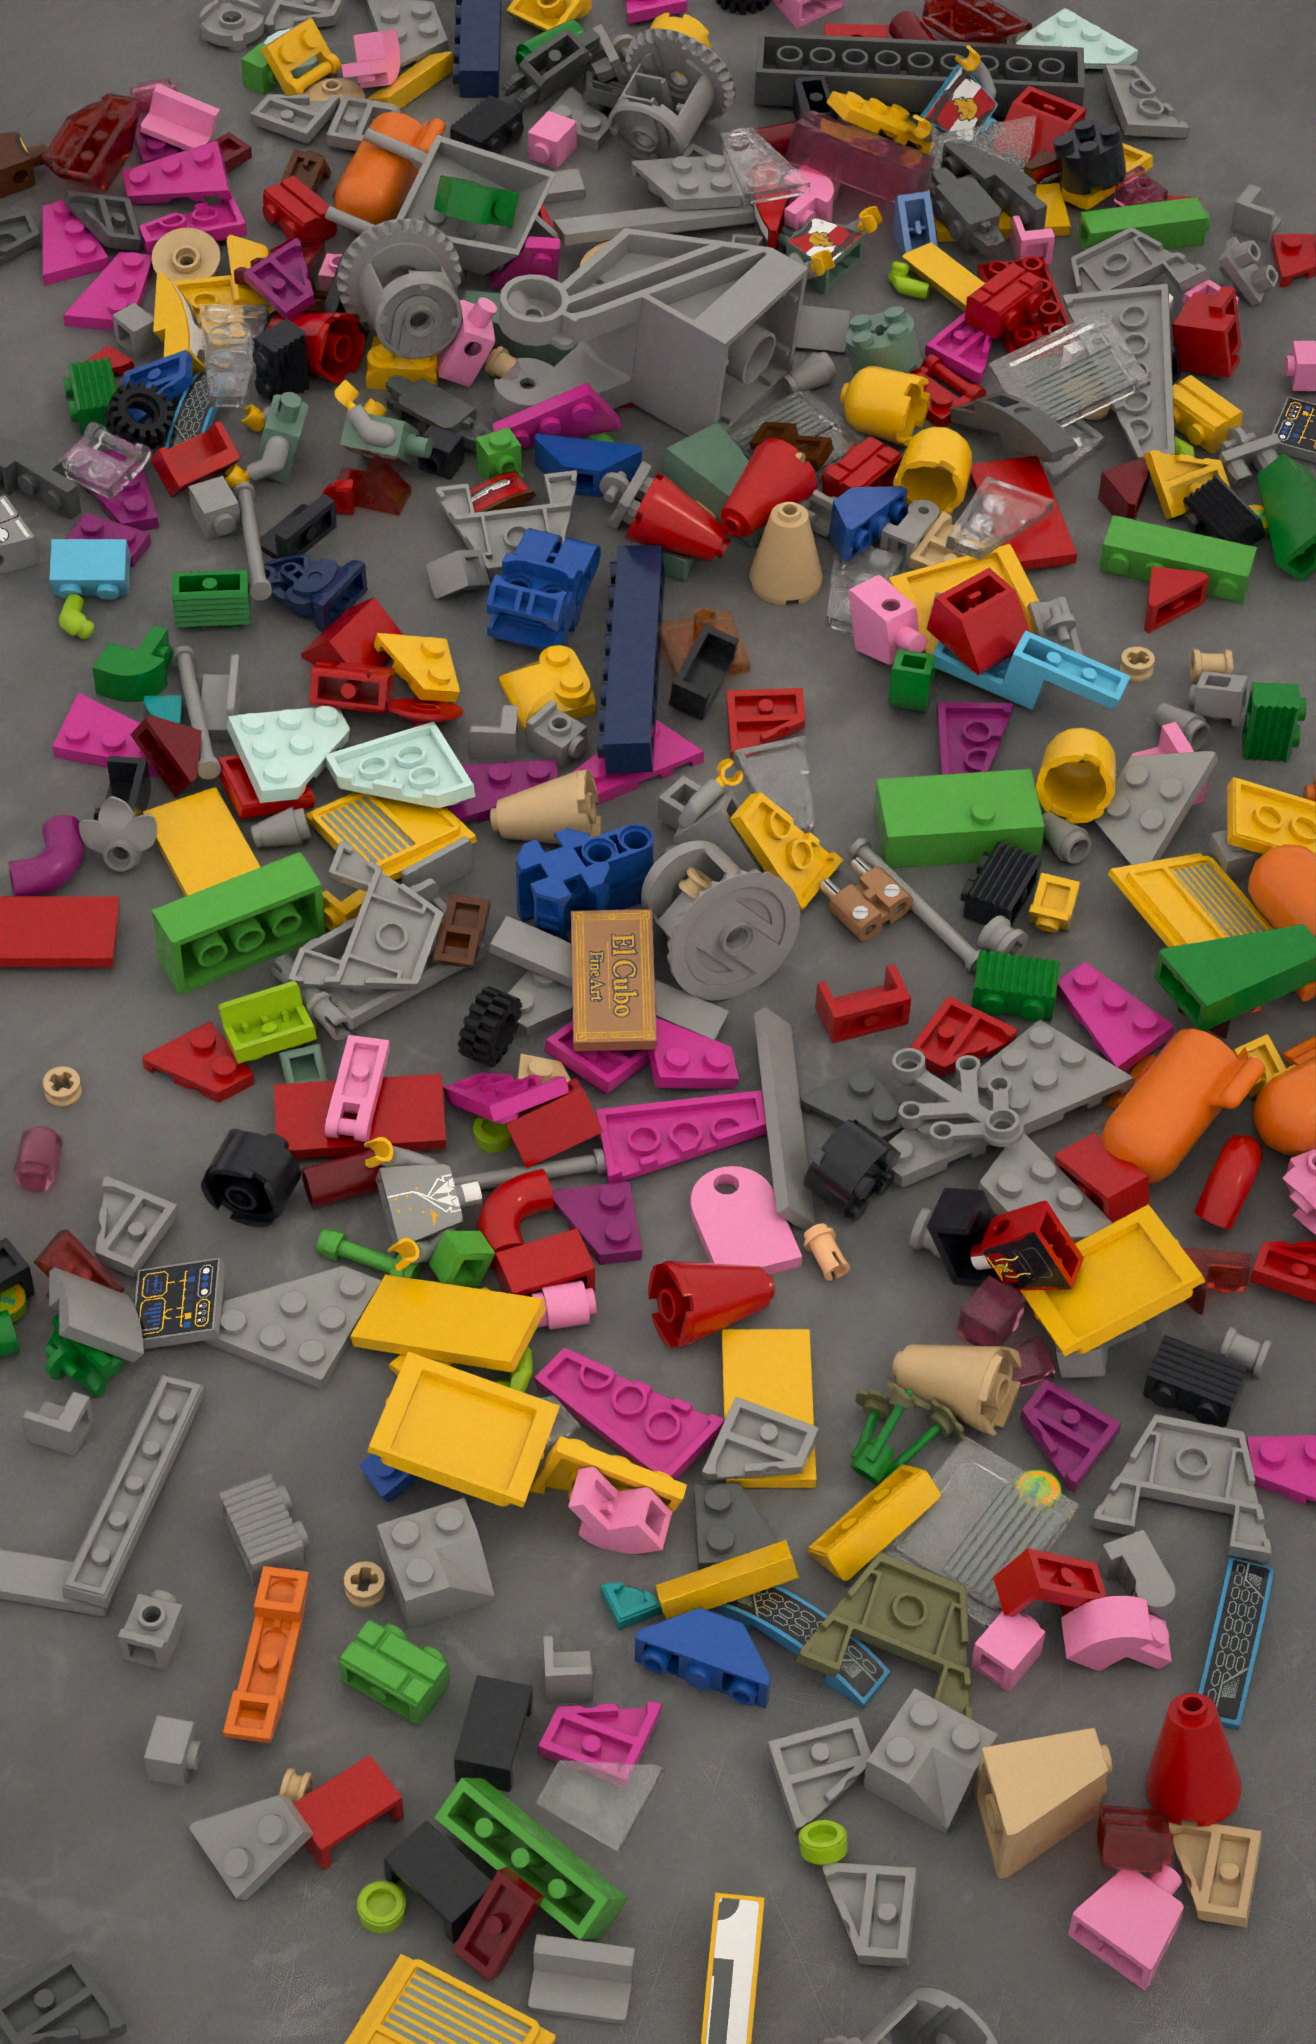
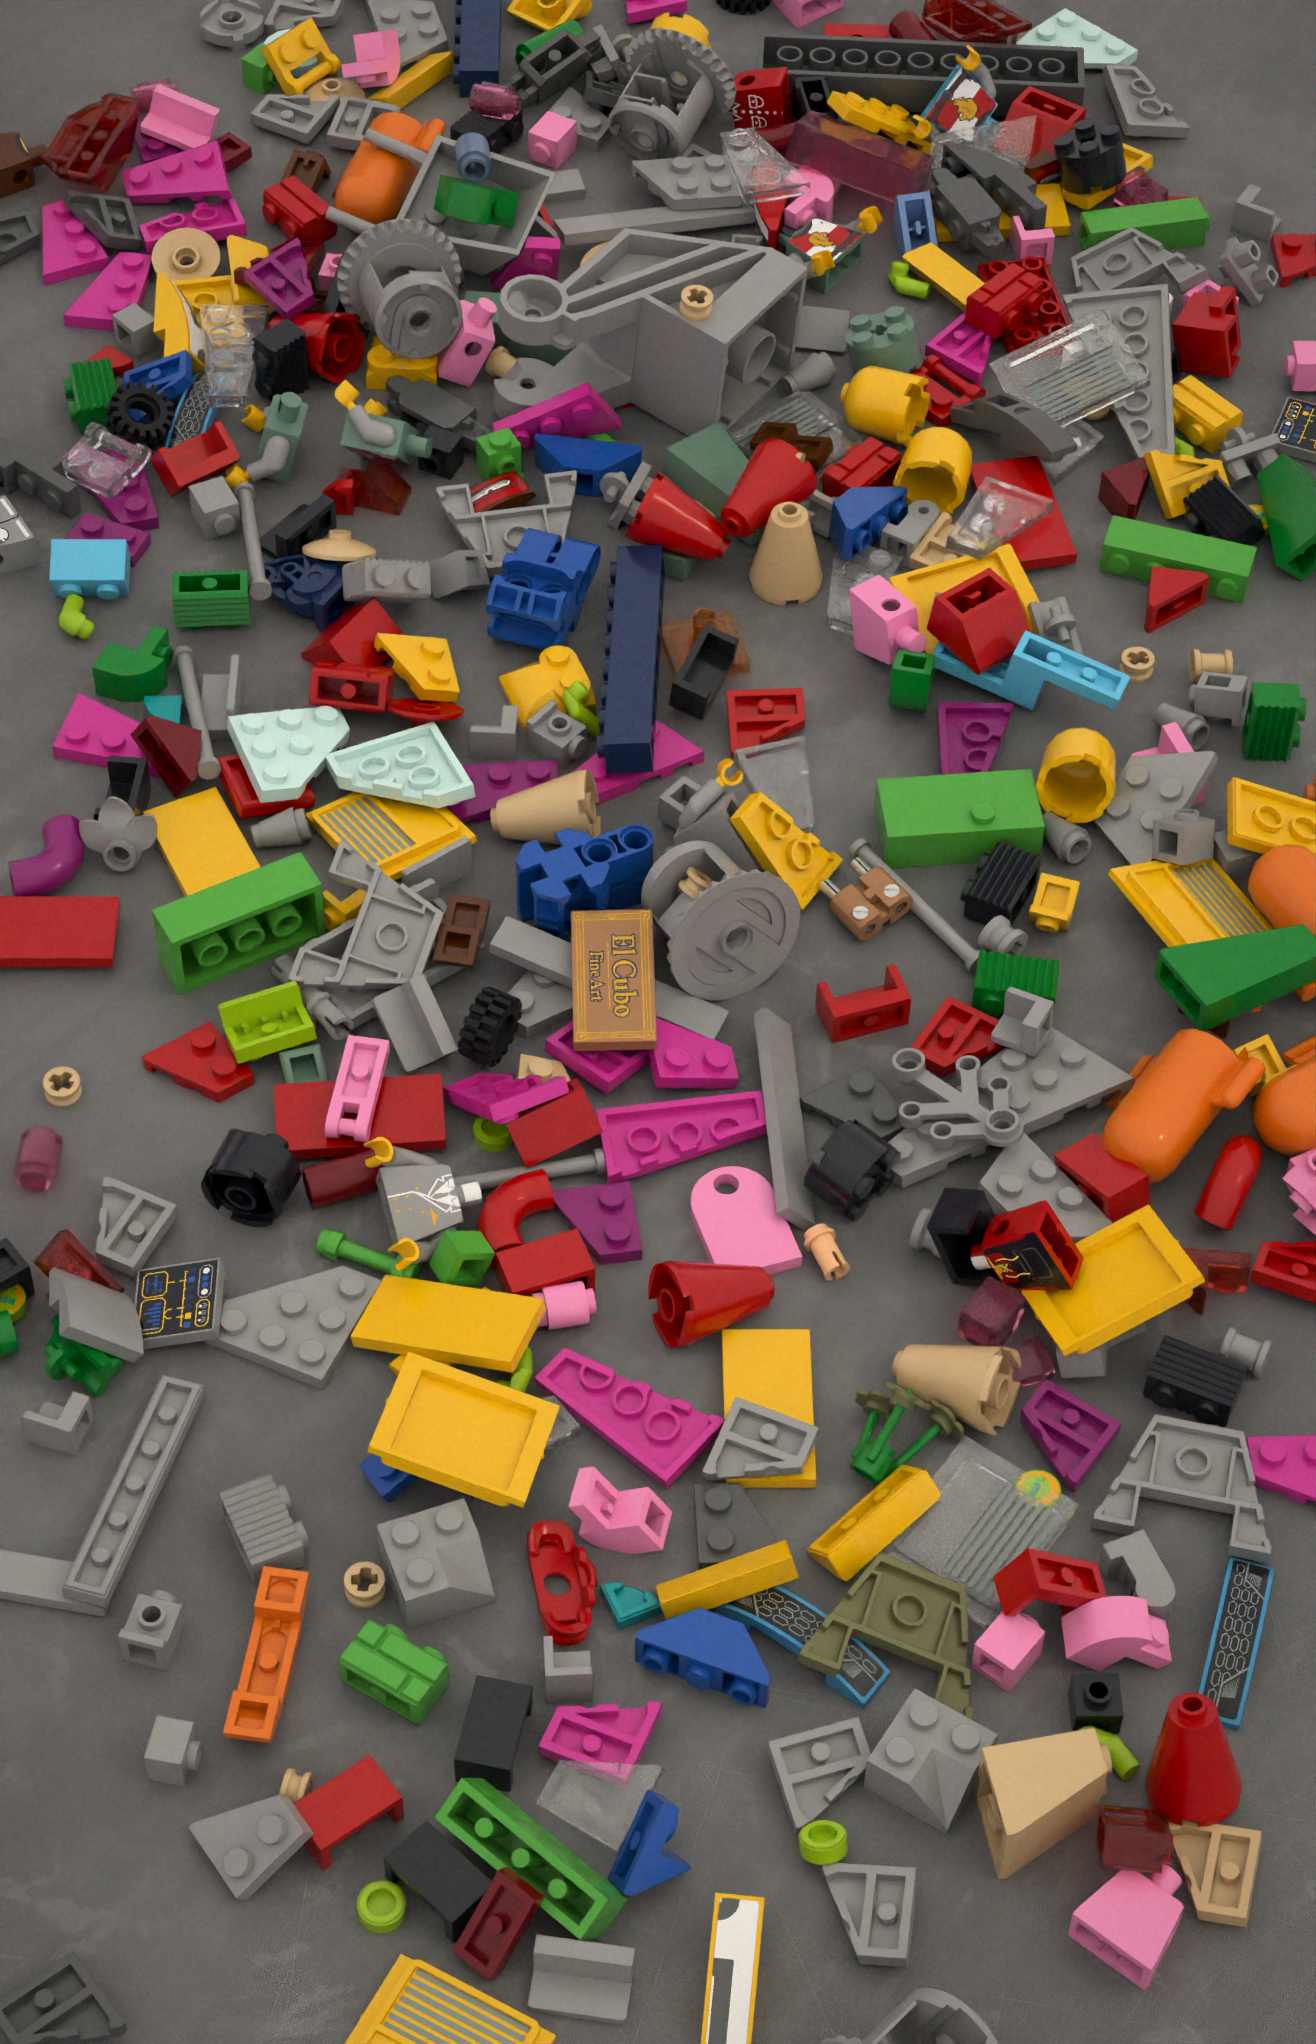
yellow wing [530,1436,687,1514] -> none
dark pink wing [1056,961,1174,1072] -> none
none -> tan dish [302,529,376,561]
none -> light grey brick [342,557,431,604]
none -> light grey panel [372,974,458,1073]
none -> sand blue brick [455,132,492,183]
none -> clear pink brick [469,81,521,121]
none -> red piece [527,1520,598,1646]
none -> lime arm [562,681,601,737]
none -> blue slope [607,1789,691,1896]
none -> tan bush [679,285,714,321]
none -> red torso [728,67,795,131]
none -> light grey panel [991,987,1054,1057]
none -> black plate [1068,1673,1124,1734]
none -> lime arm [1078,1725,1141,1780]
none -> light grey brick [1152,809,1215,866]

